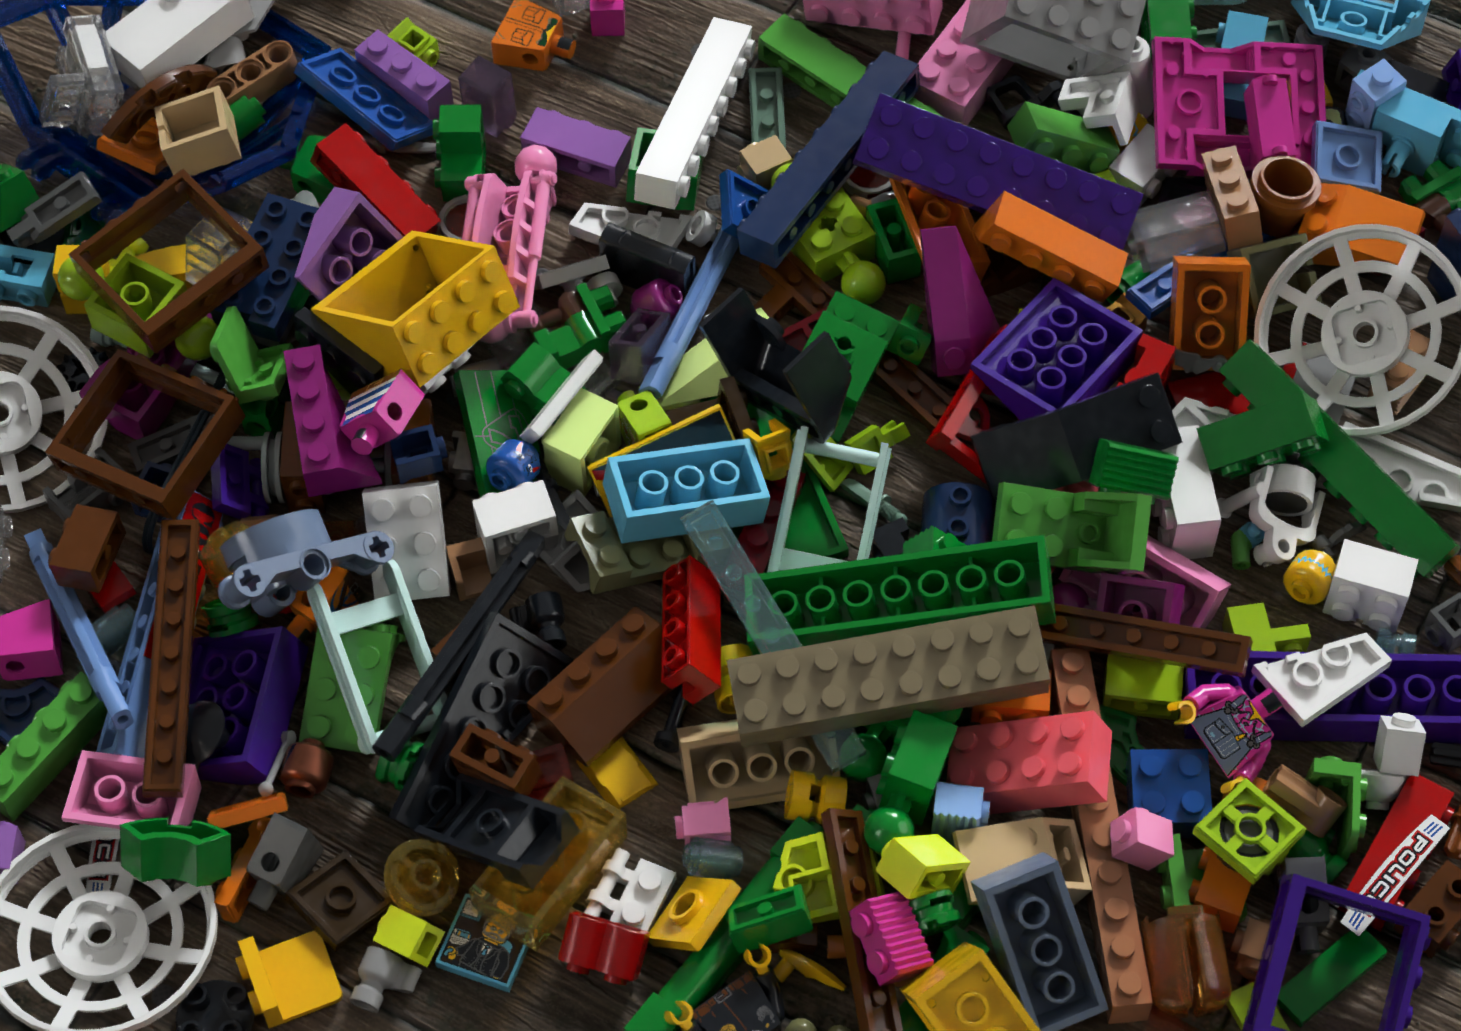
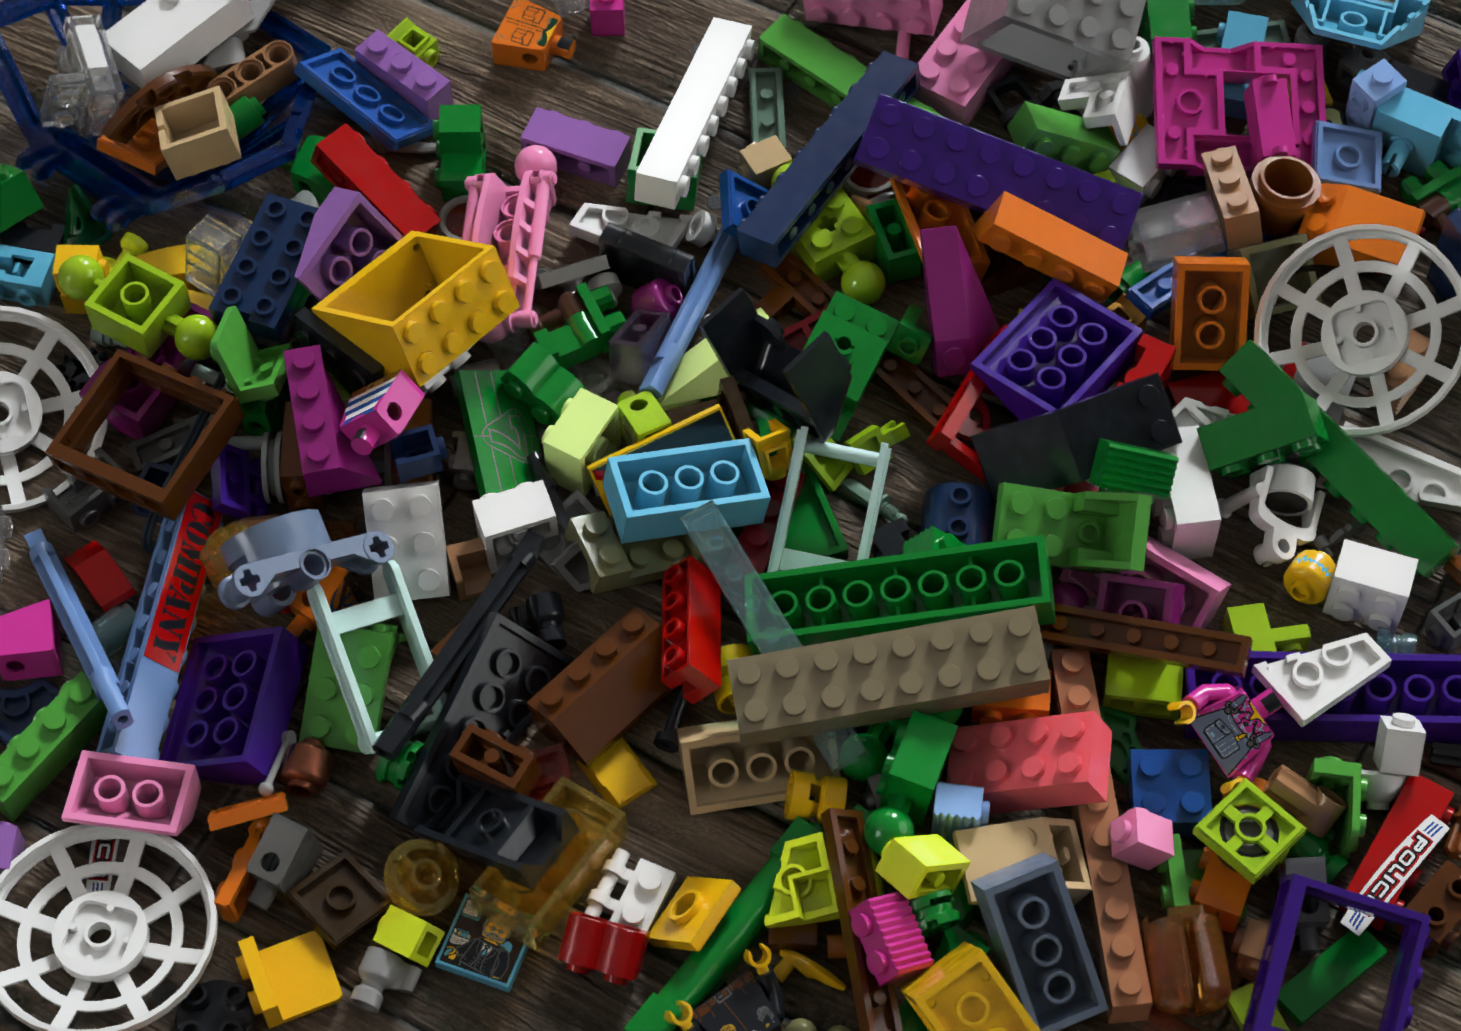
dark grey hinge [7,171,102,248] -> none
reddish brown brick [48,504,126,593] -> none
reddish brown window [69,169,270,354] -> none
green brick [120,818,231,887] -> none
reddish brown tile [142,519,200,798] -> none
black dish [185,701,230,770] -> none
green wheel [201,598,259,638] -> none
clear purple brick [458,56,517,138] -> none
blue head [486,439,541,491] -> none
white tile [519,350,604,444] -> none
bright pink window [675,797,732,853] -> none
clear light blue brick [682,837,743,879] -> none
green slope [726,884,813,953] -> none
dark grey piece [1174,348,1227,374] -> none
bright green arm [1231,521,1265,570] -> none

